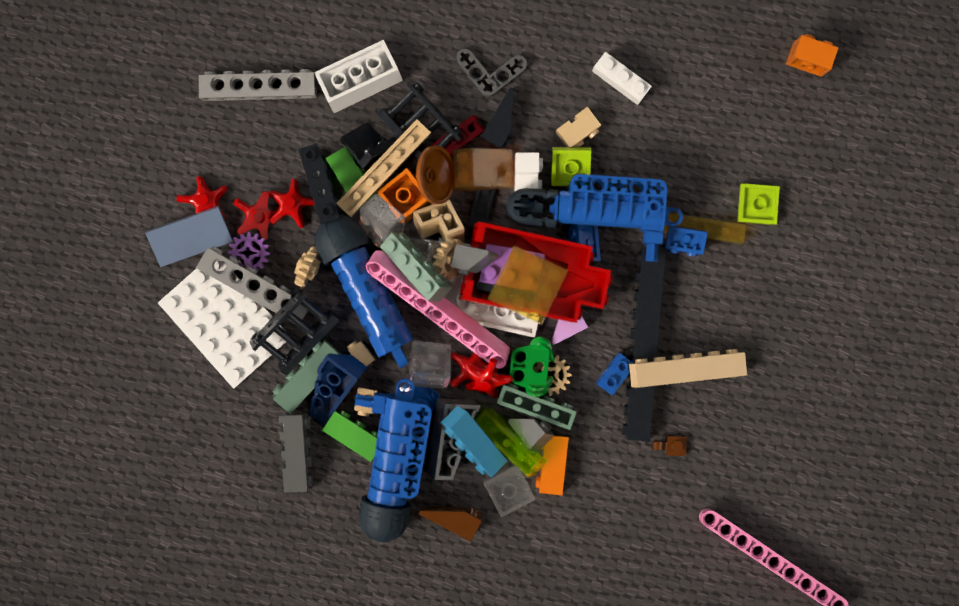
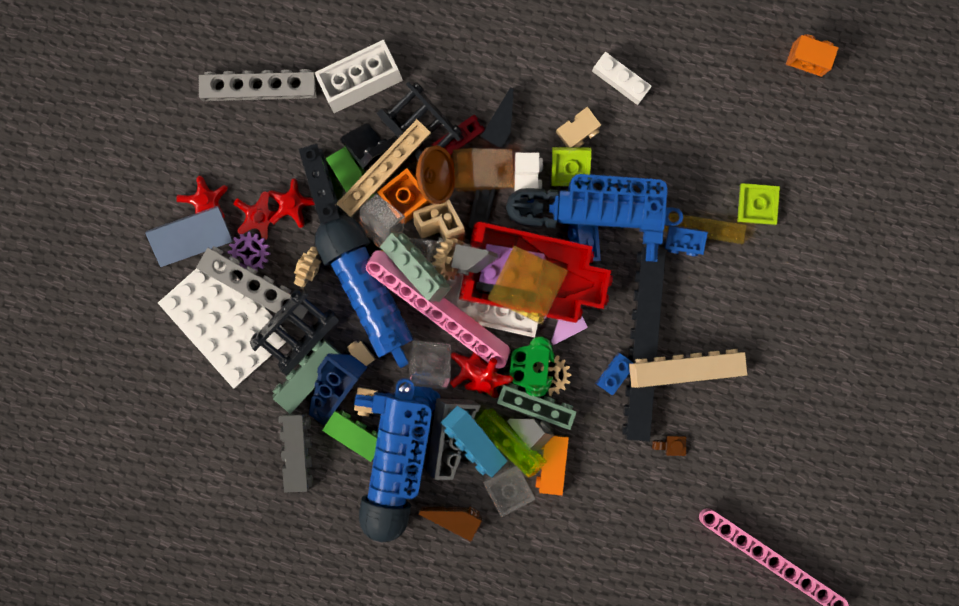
dark grey beam [456,49,527,97] -> none

